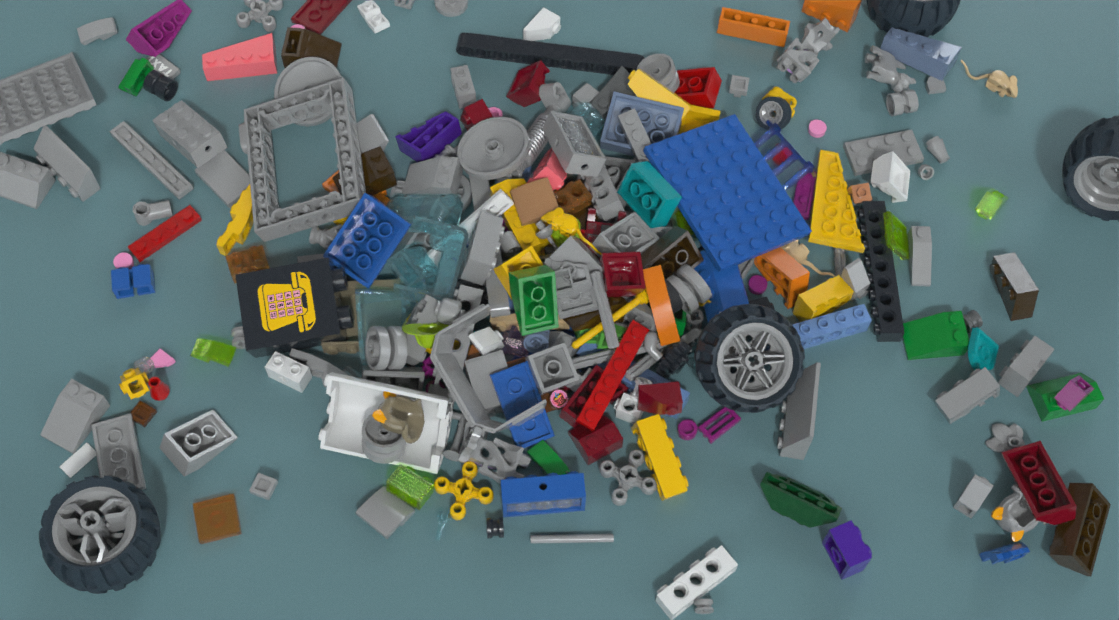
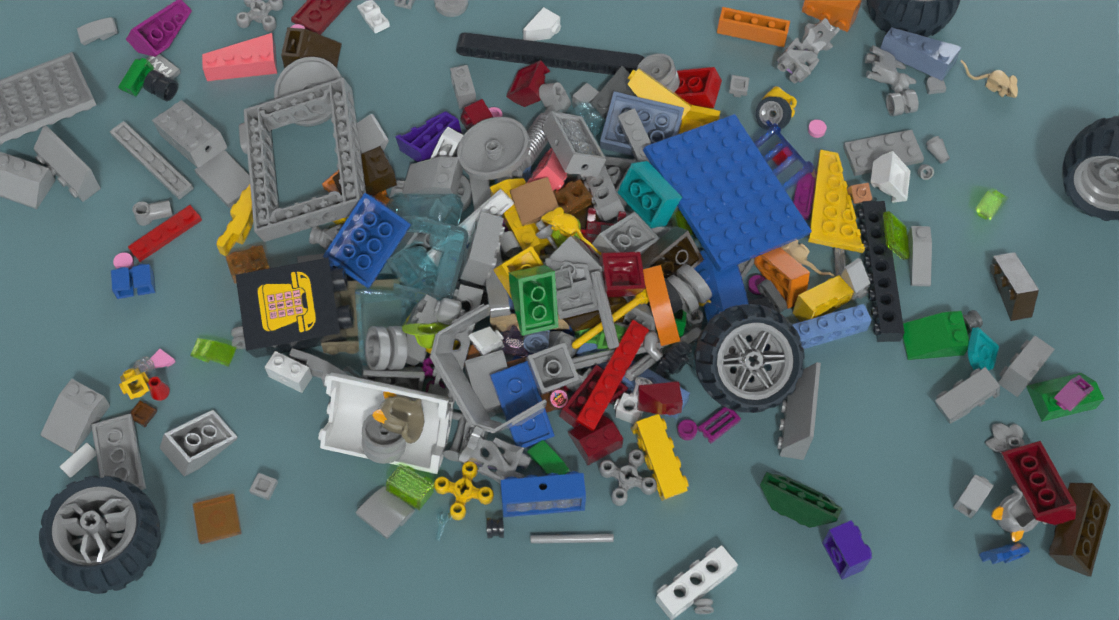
none -> white slope [430,127,464,159]
none -> dark grey beam [757,279,787,313]

